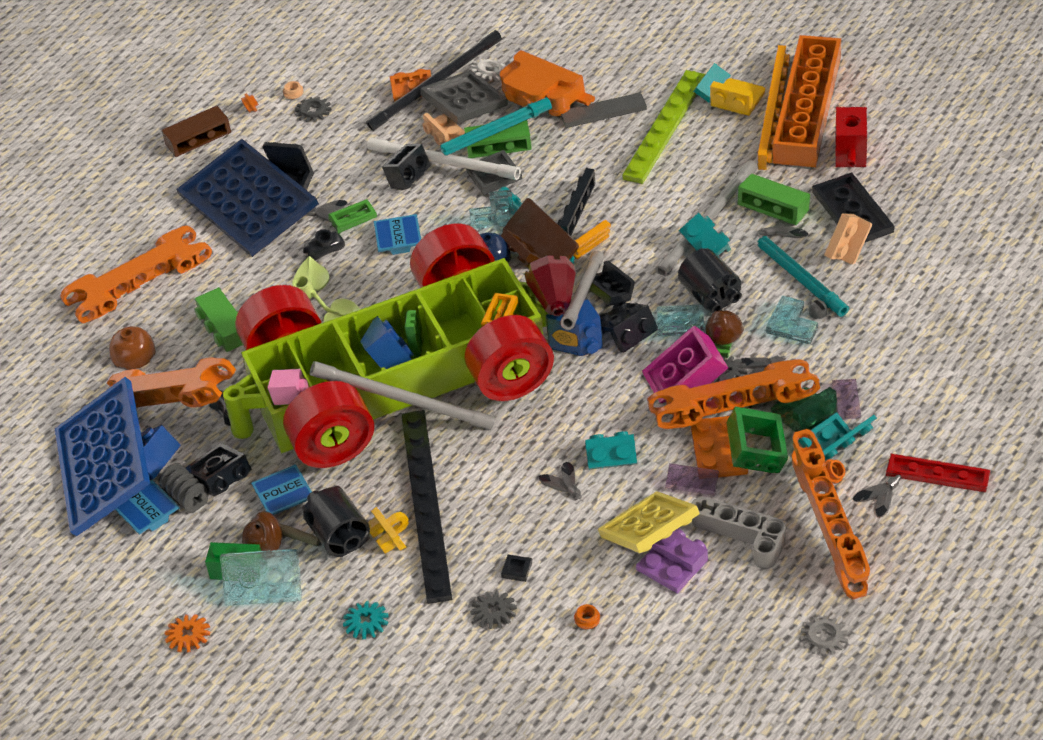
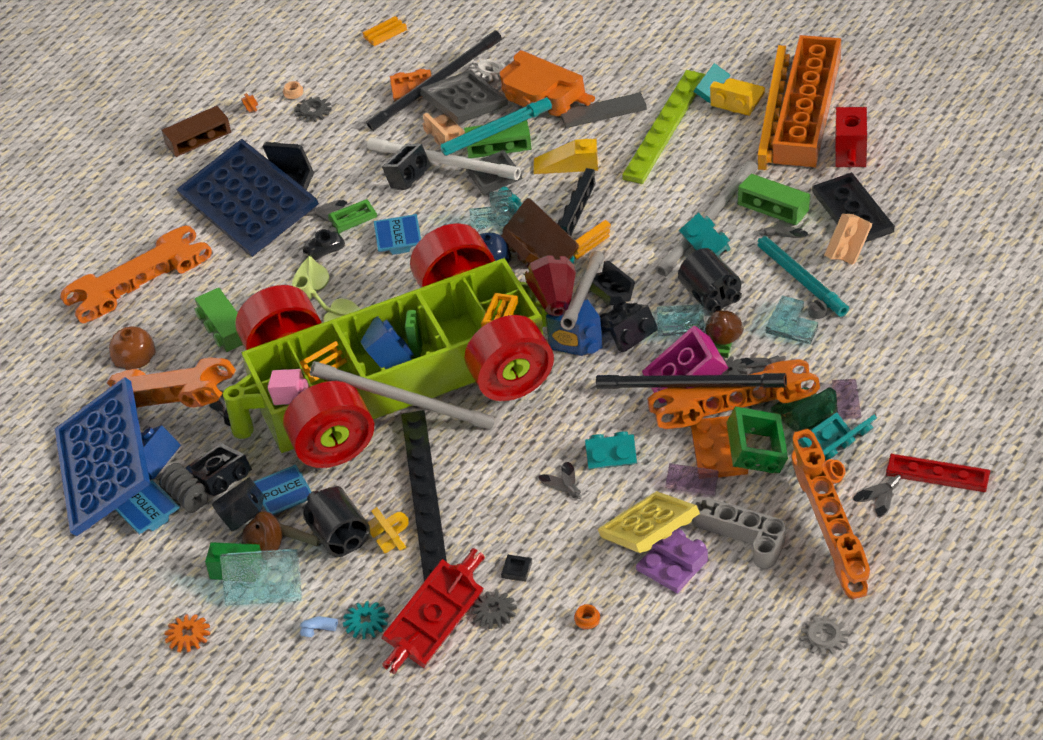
none -> black torso [212,477,264,532]
none -> light orange tile [299,341,347,383]
none -> light blue arm [300,616,338,637]
none -> light orange tile [362,16,407,46]
none -> red plate [381,548,485,674]
none -> yellow slope [534,138,598,174]
none -> black piece [596,373,787,389]

